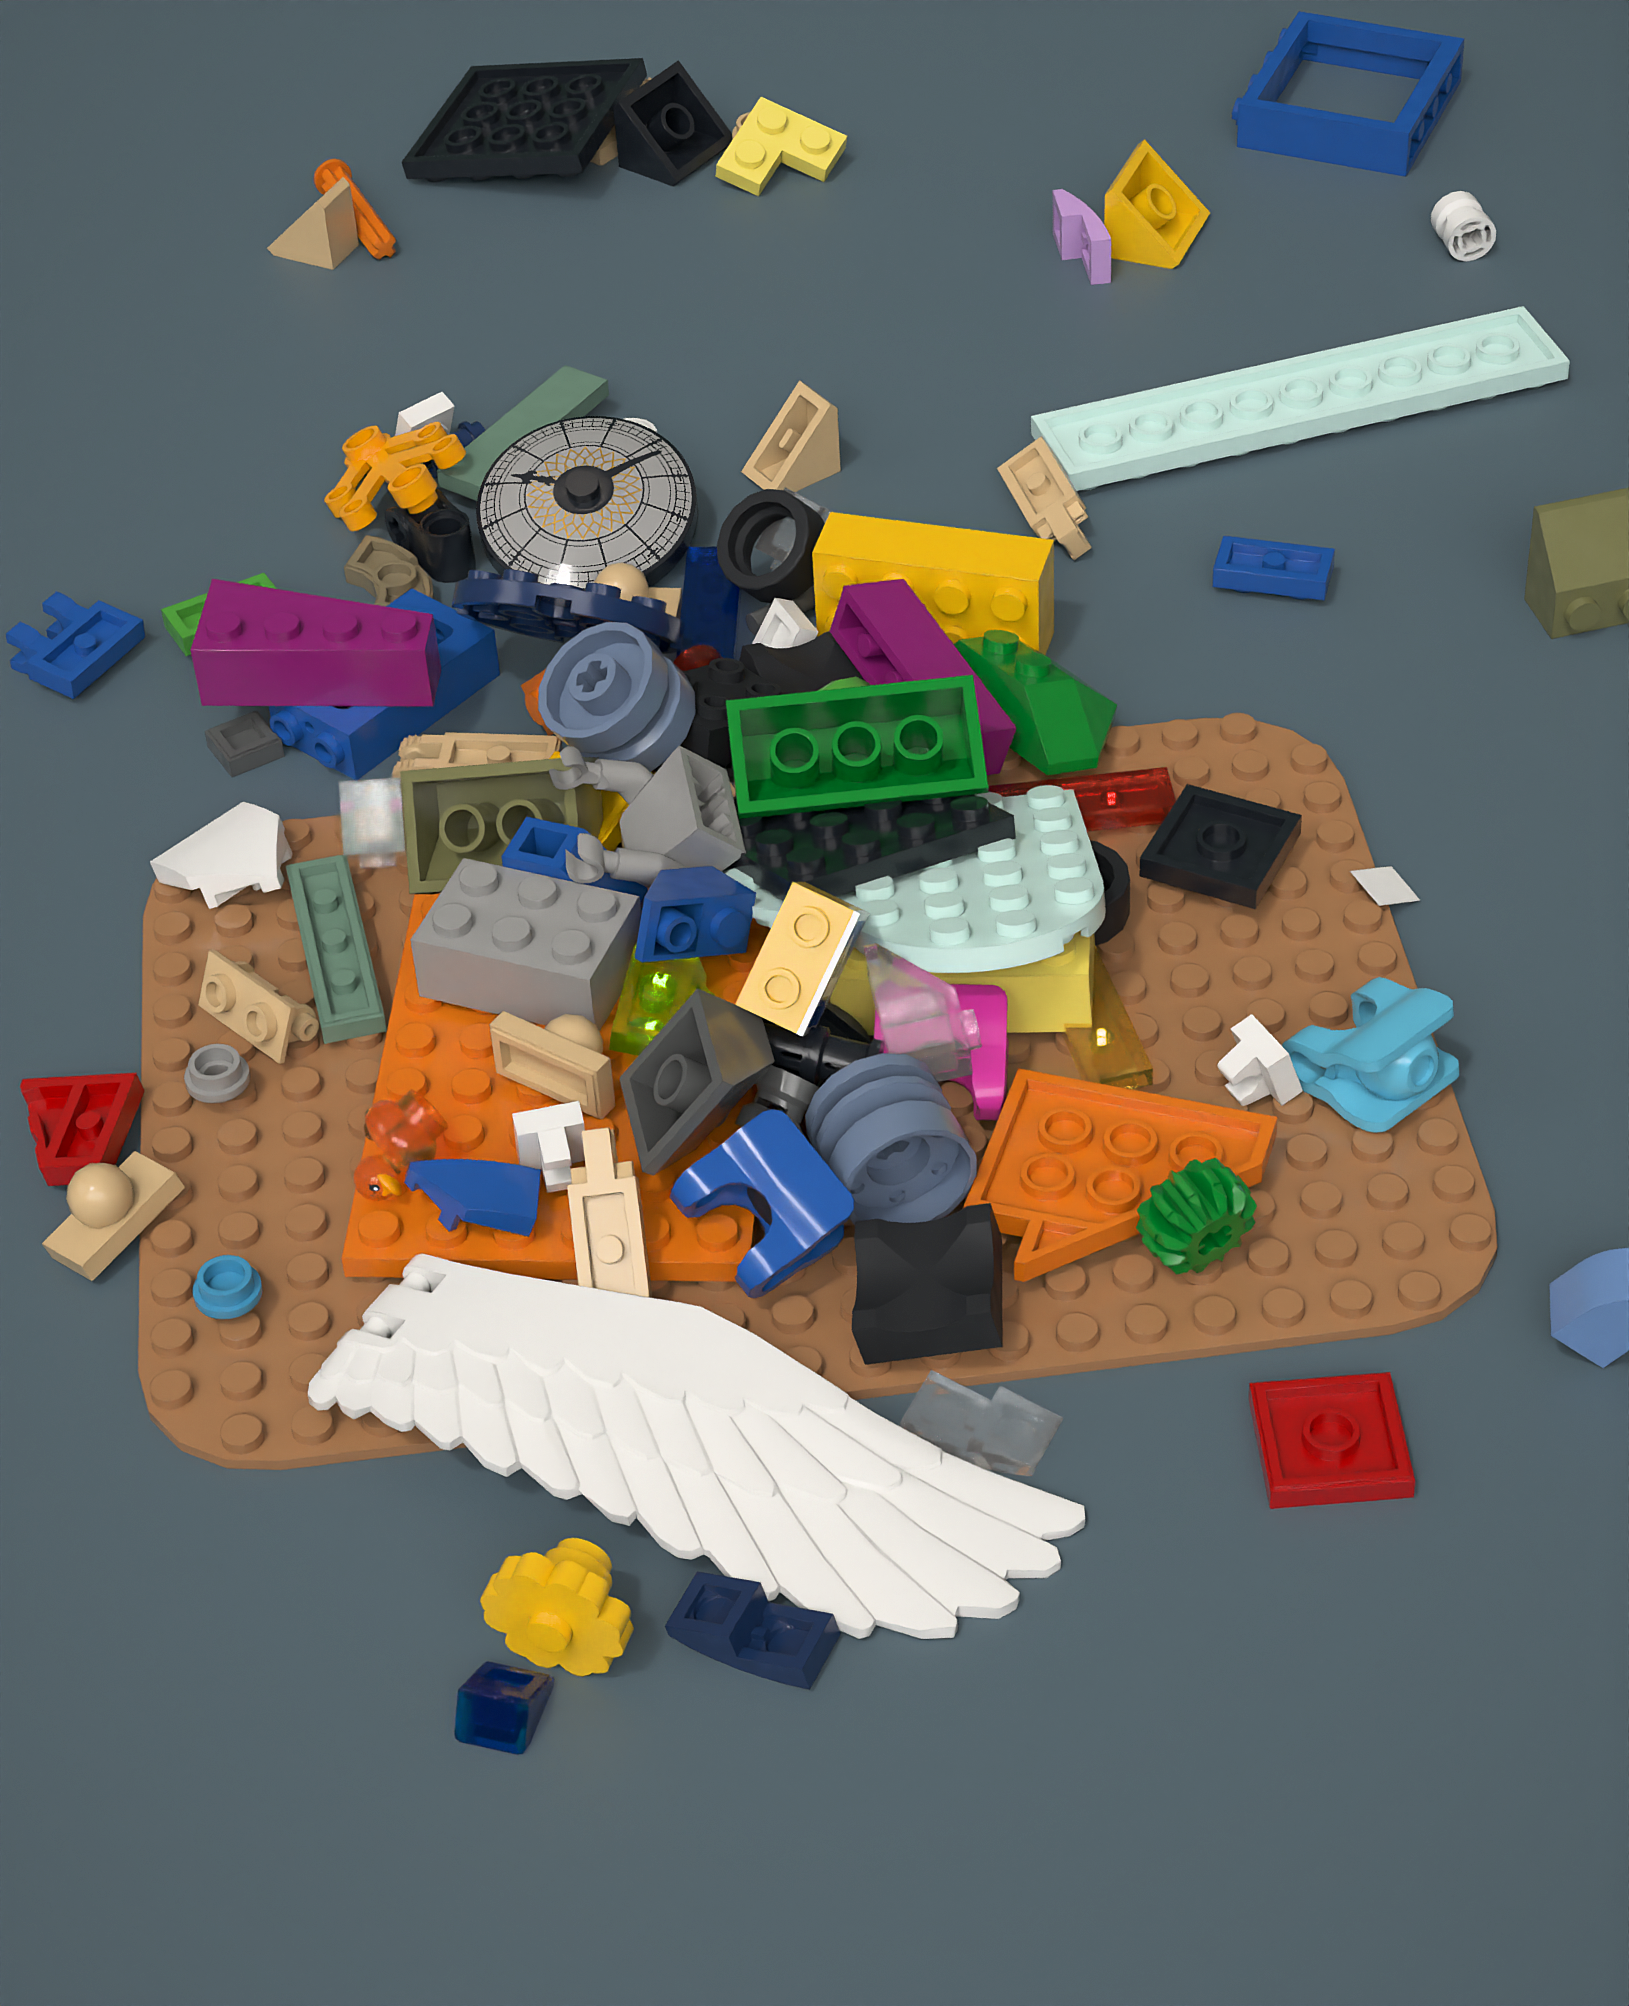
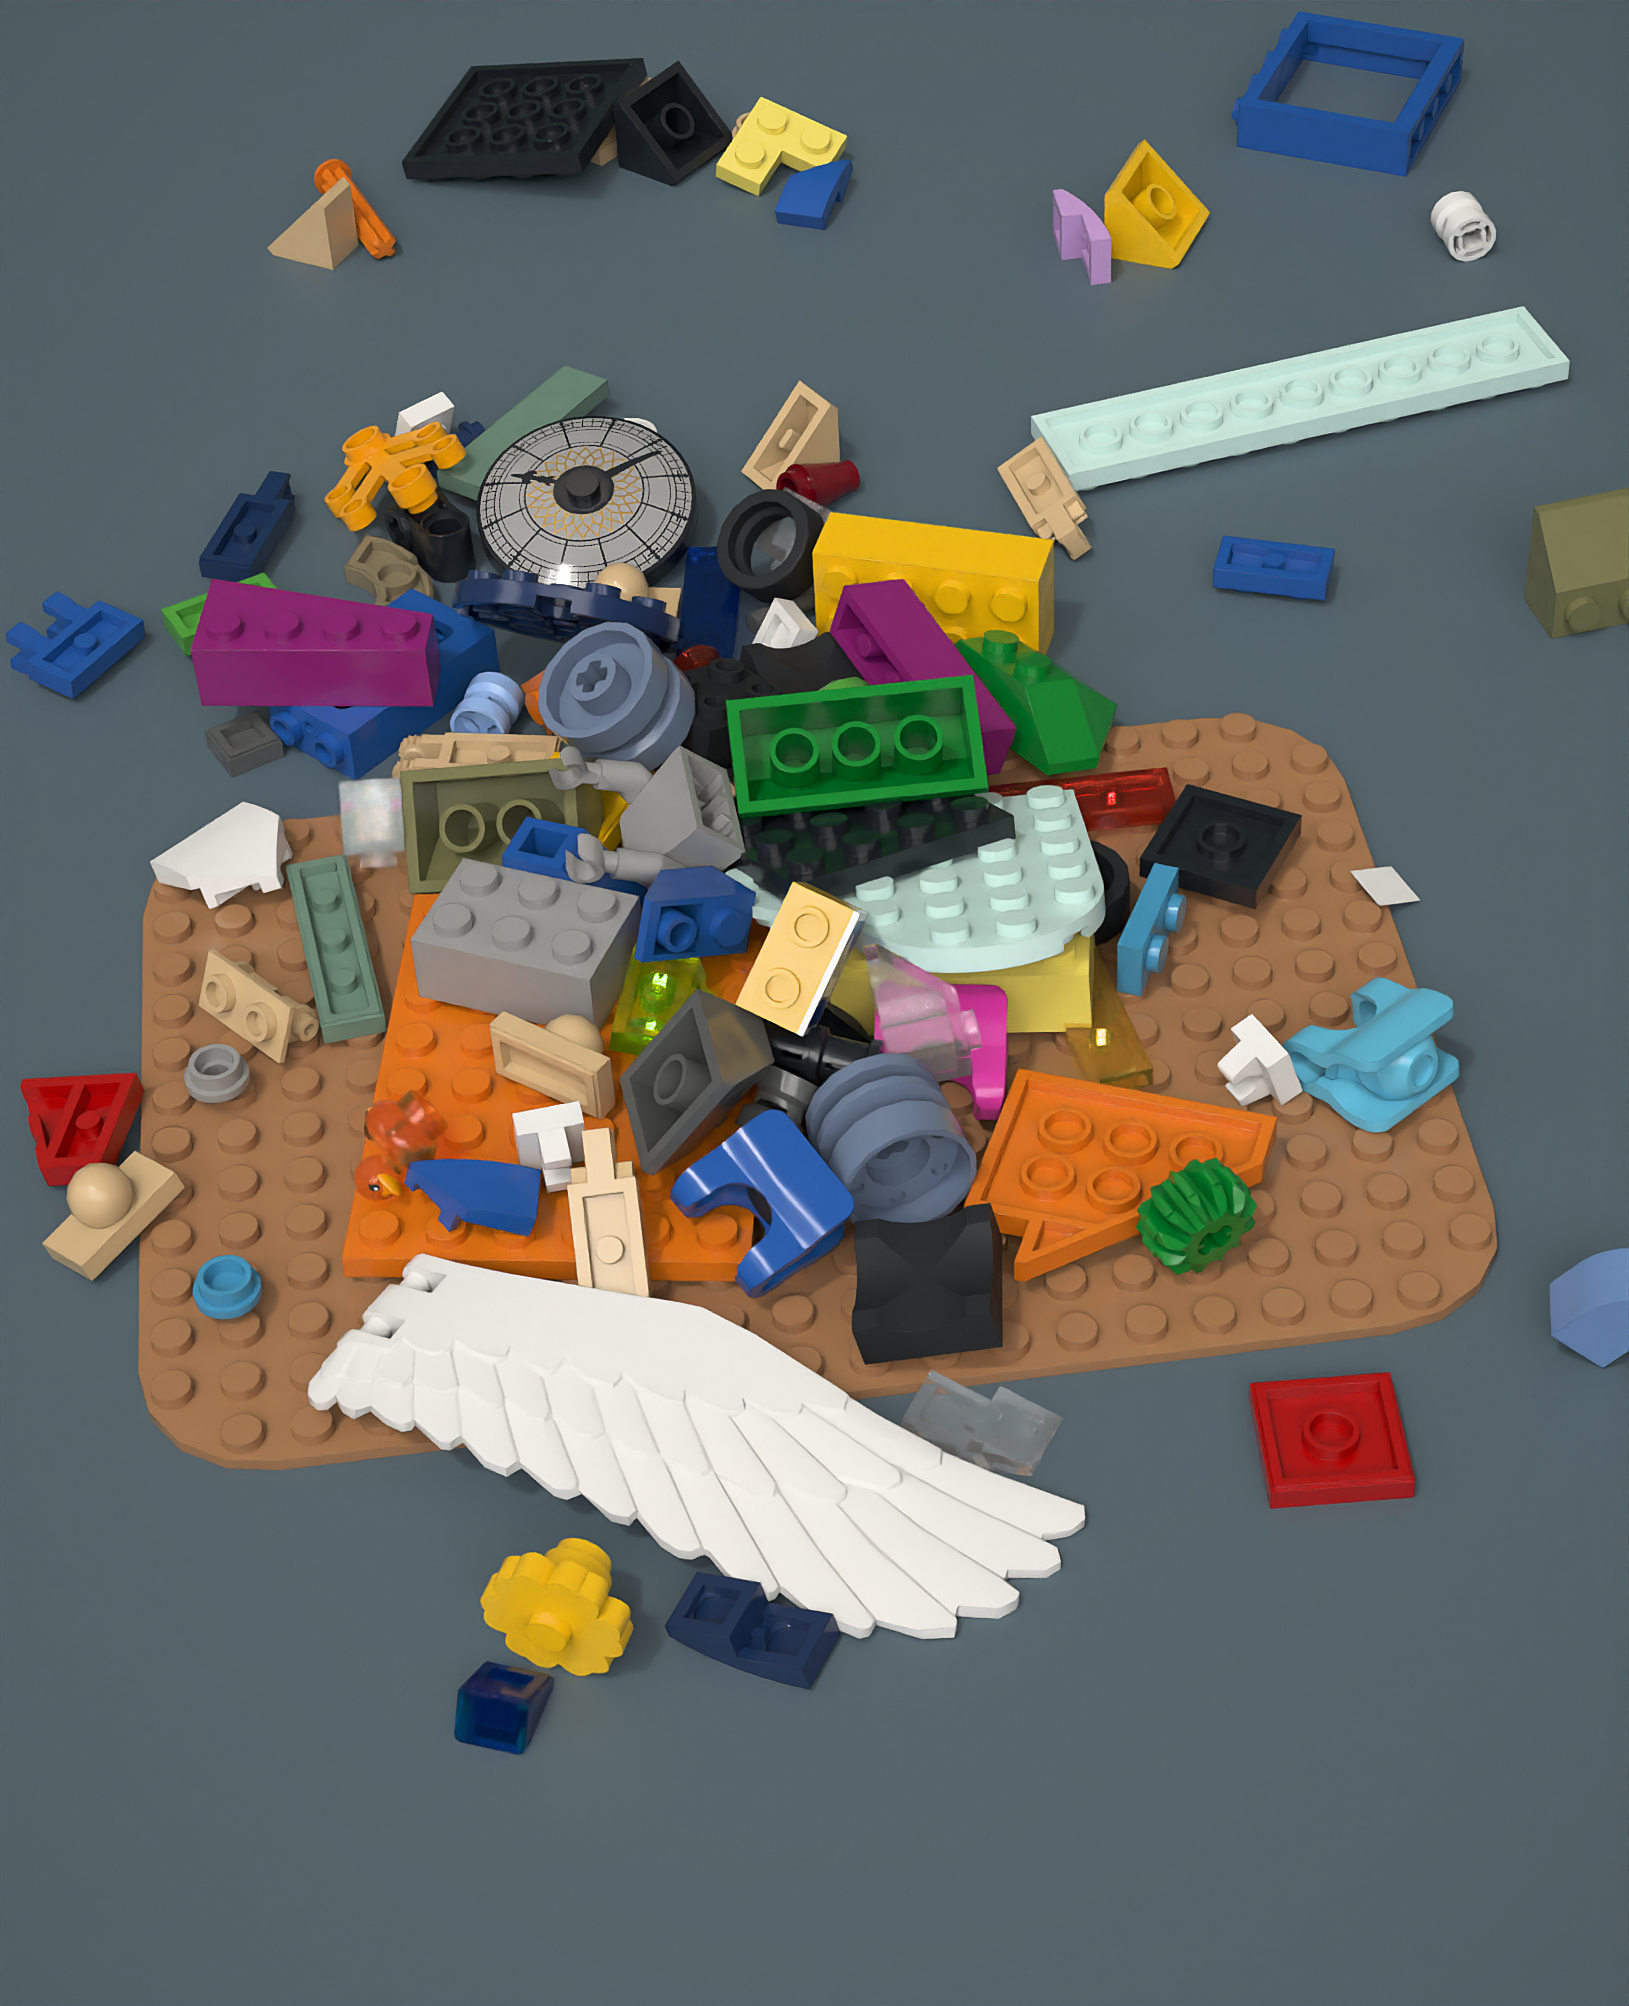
none -> dark blue hinge [199,471,296,582]
none -> light blue wheel [450,672,525,734]
none -> blue slope [775,159,853,230]
none -> dark red cone [776,460,860,512]
none -> dark azure plate [1117,863,1187,996]

